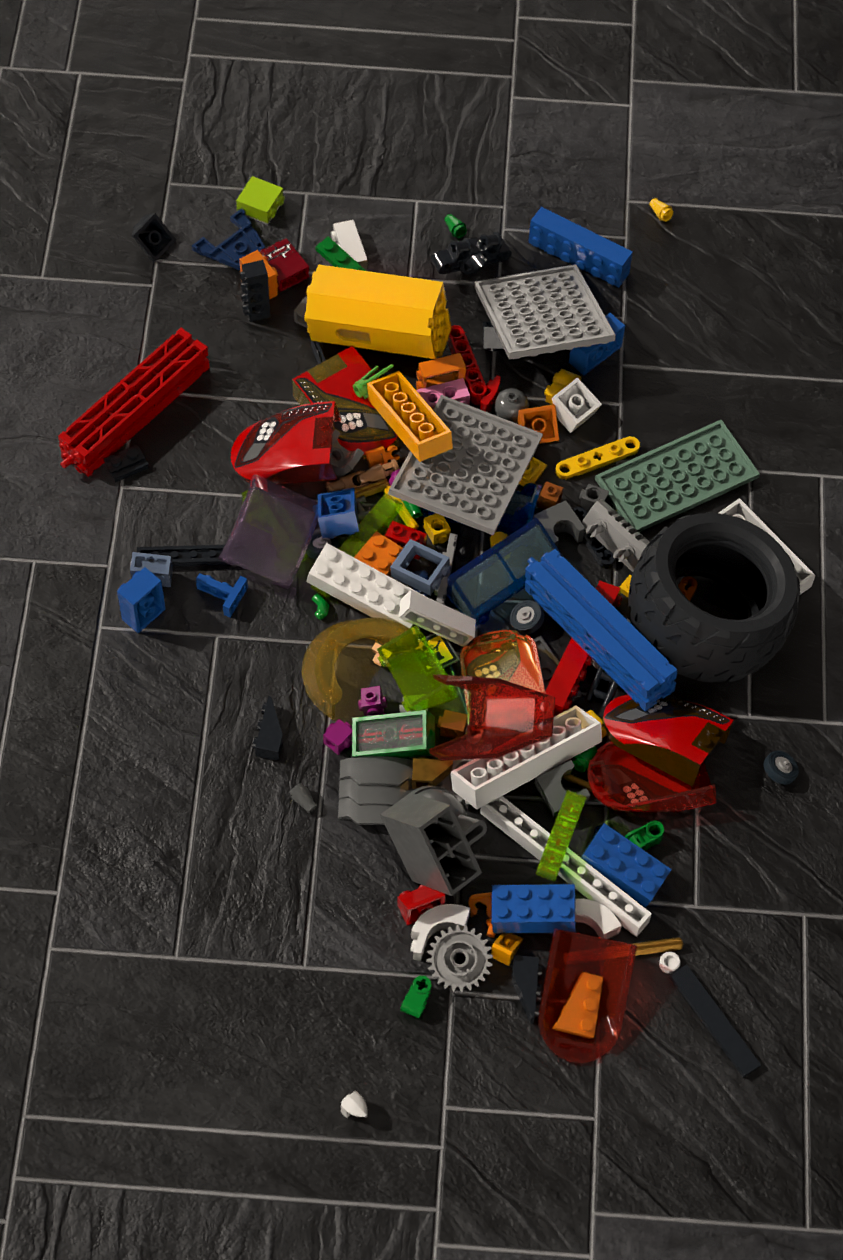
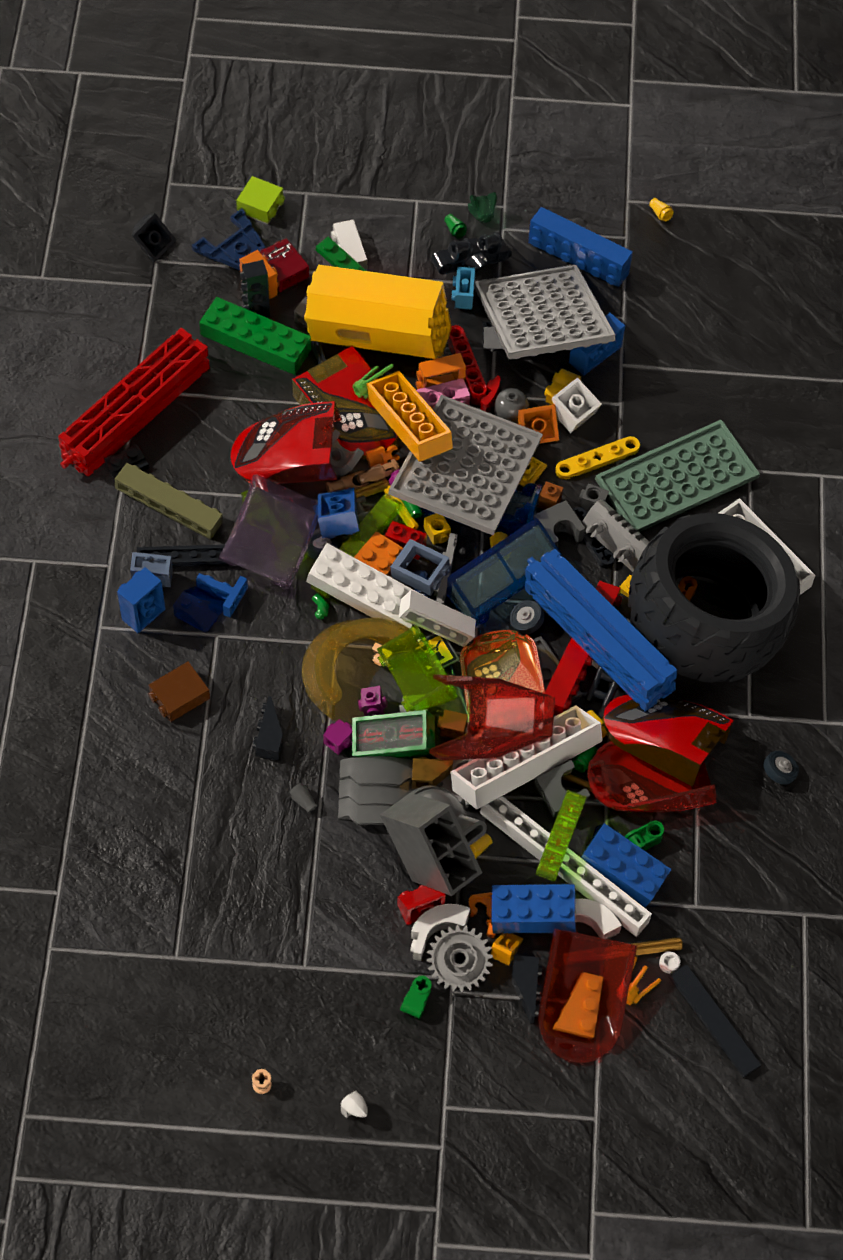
none -> olive brick [115,463,222,540]
none -> reddish brown brick [148,661,210,722]
none -> clear blue slope [173,586,224,633]
none -> green brick [199,297,312,375]
none -> light nougat bush [252,1069,272,1094]
none -> dark azure brick [451,267,475,309]
none -> clear green brick [467,192,497,223]
none -> yellow cone [470,834,492,858]
none -> light orange plant [618,956,661,1005]

